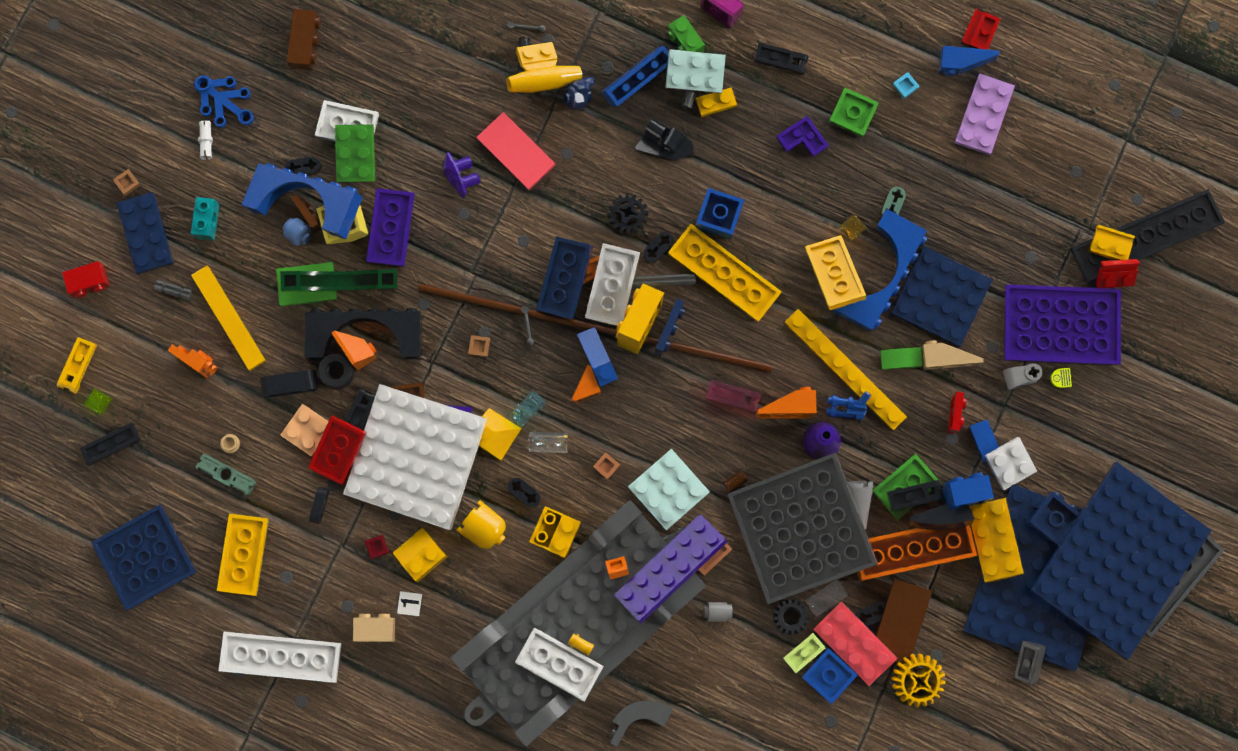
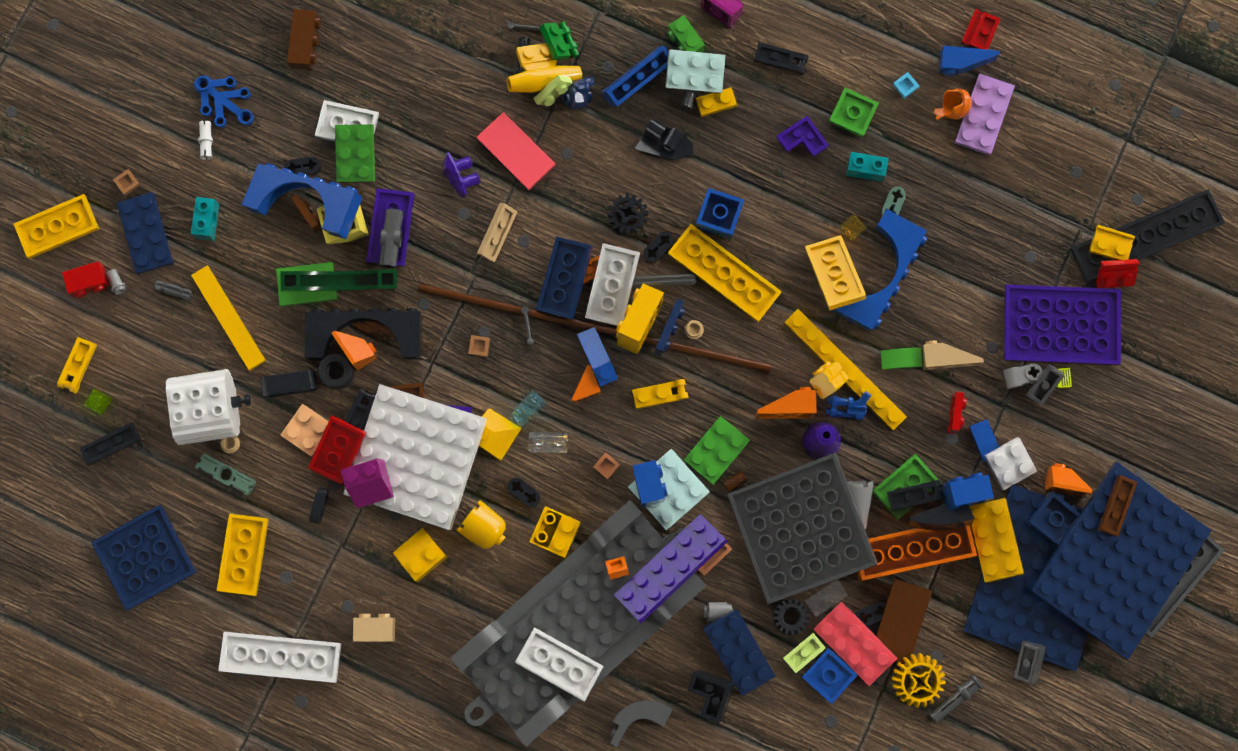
orange plate [168,344,217,378] -> none
medium blue head [283,218,311,246] -> none
dark red tile [364,534,390,560] -> none
white sticker [397,591,422,616] -> none
yellow pin [568,634,594,656] -> none
clear pink plate [705,380,762,413] -> none
dark blue plate [891,246,993,348] -> none
none -> yellow plate [14,194,99,259]
none -> light grey pin [105,269,126,295]
none -> white piece [166,369,251,445]
none -> magenta slope [341,458,394,509]
none -> dark grey piece [379,209,403,268]
none -> tan plate [477,203,517,262]
none -> yellowish green plate [533,75,573,106]
none -> green plate [539,22,580,60]
none -> yellow plate [632,379,689,409]
none -> blue brick [633,460,668,507]
none -> bright green plate [684,416,750,485]
none -> tan plate [685,320,704,339]
none -> black brick [688,669,735,723]
none -> dark blue plate [703,608,776,696]
none -> yellow brick [810,361,849,399]
none -> teal brick [846,152,889,182]
none -> dark grey pin [929,674,984,723]
none -> orange hat [934,88,972,120]
none -> flat silver slope [1026,364,1065,406]
none -> orange slope [1044,463,1092,497]
none -> reddish brown tile [1098,475,1138,537]

